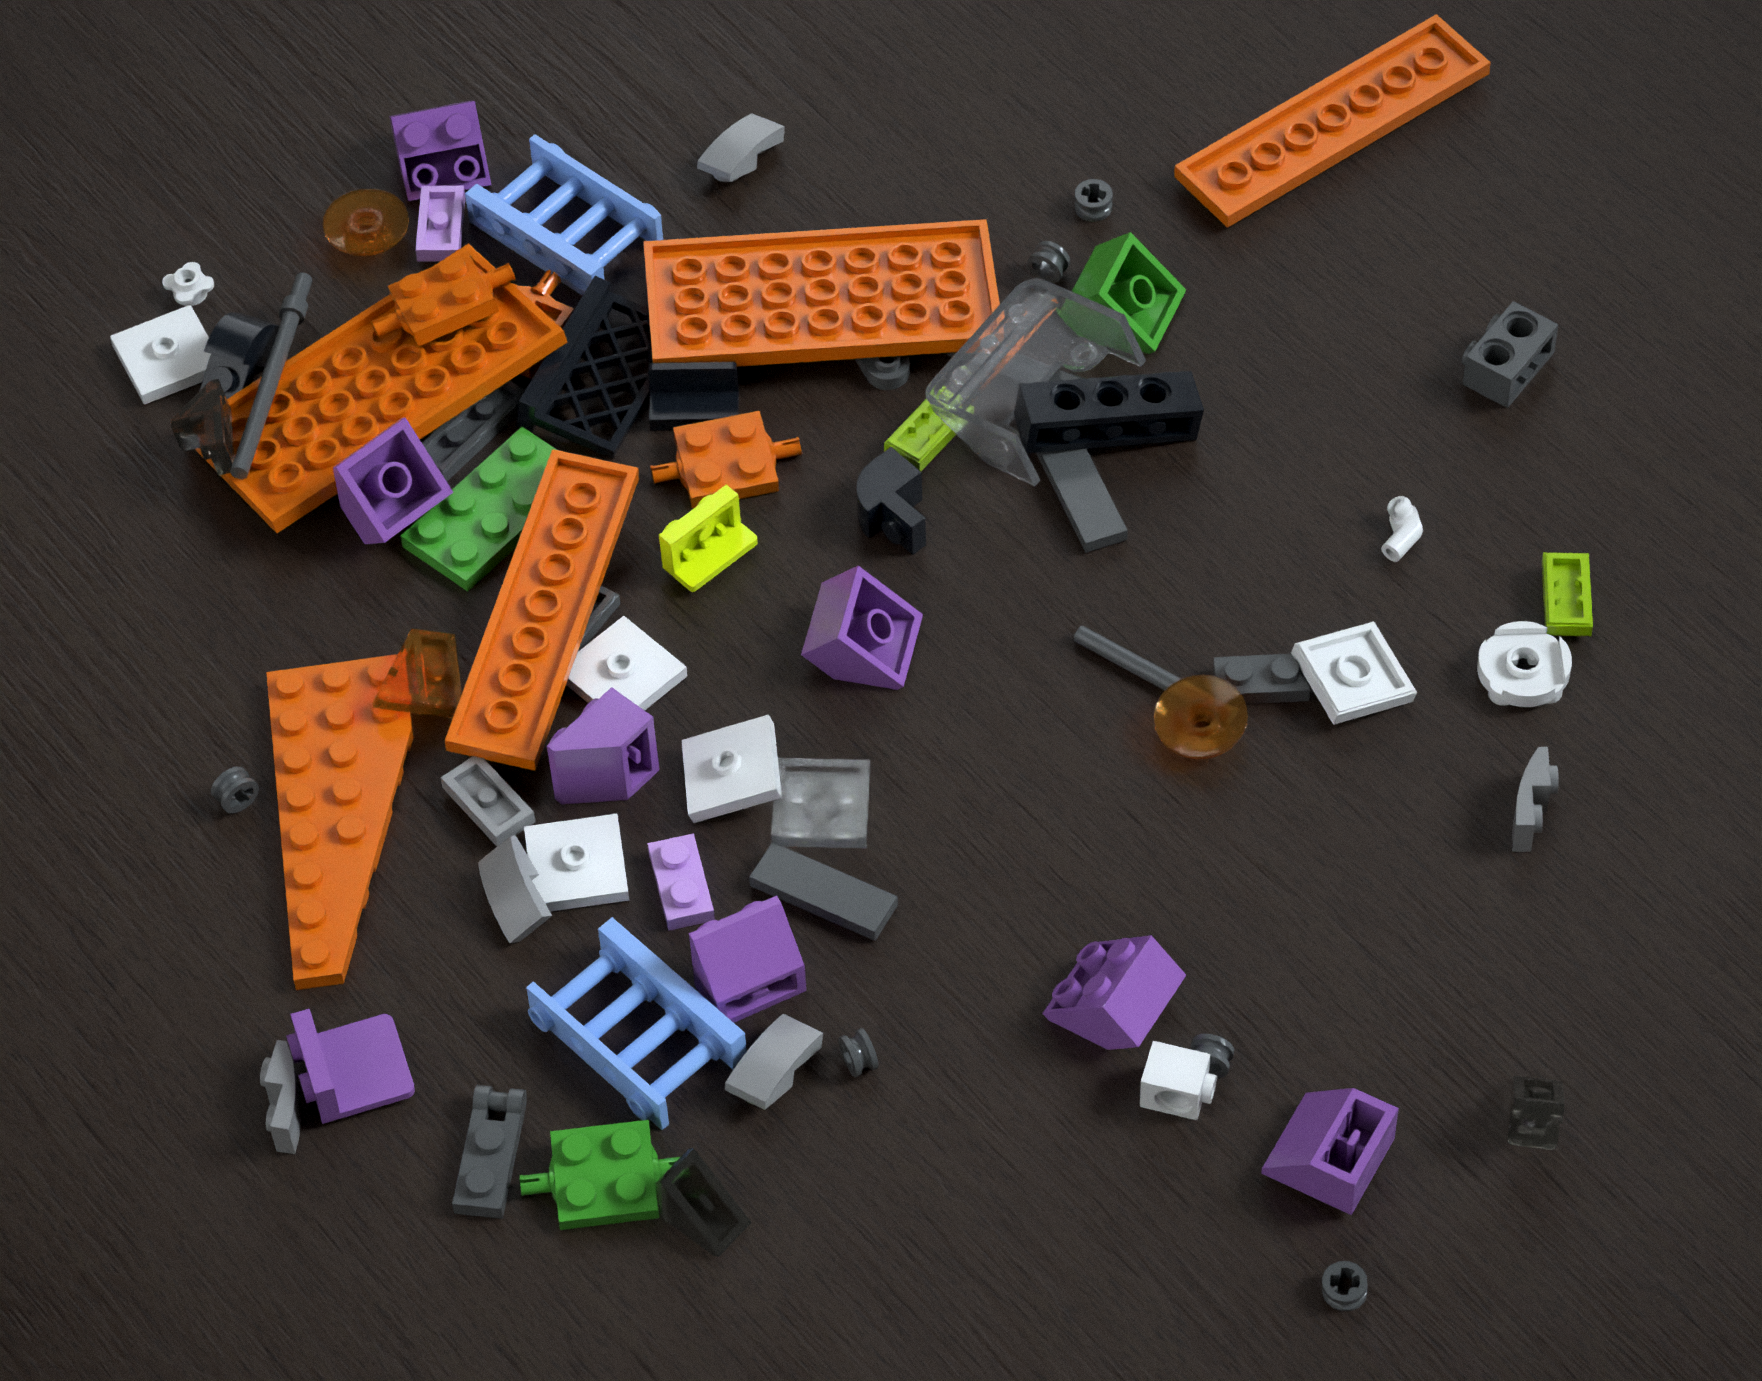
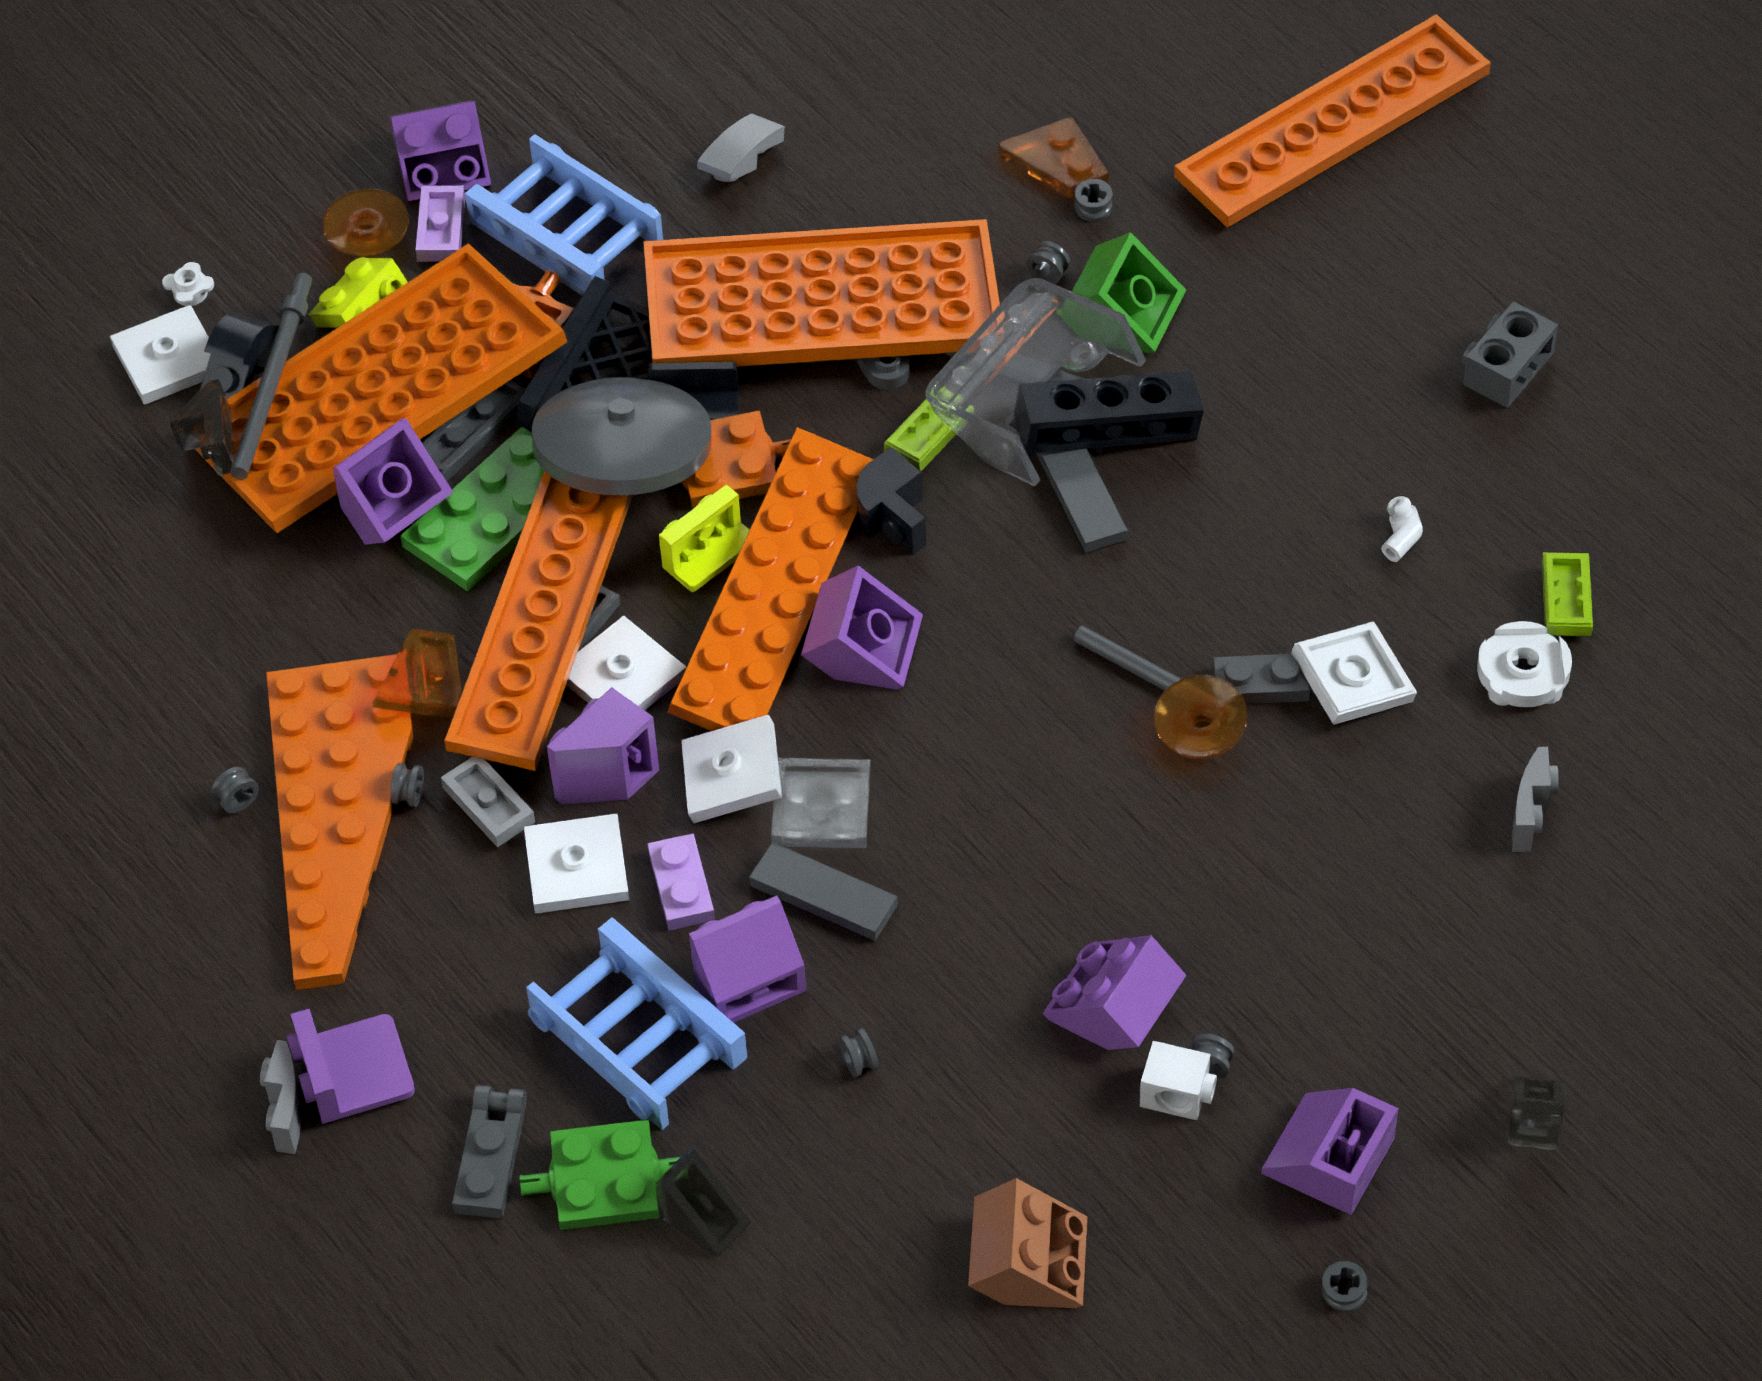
orange plate [371,252,516,346] -> none
light grey slope [478,835,552,943] -> none
light grey slope [725,1014,823,1110] -> none
none -> neon yellow bracket [308,257,408,328]
none -> dark grey bush [391,763,424,807]
none -> dark grey dish [532,377,711,495]
none -> orange plate [667,427,874,731]
none -> nougat slope [968,1178,1087,1309]
none -> clear orange wing [998,117,1109,198]

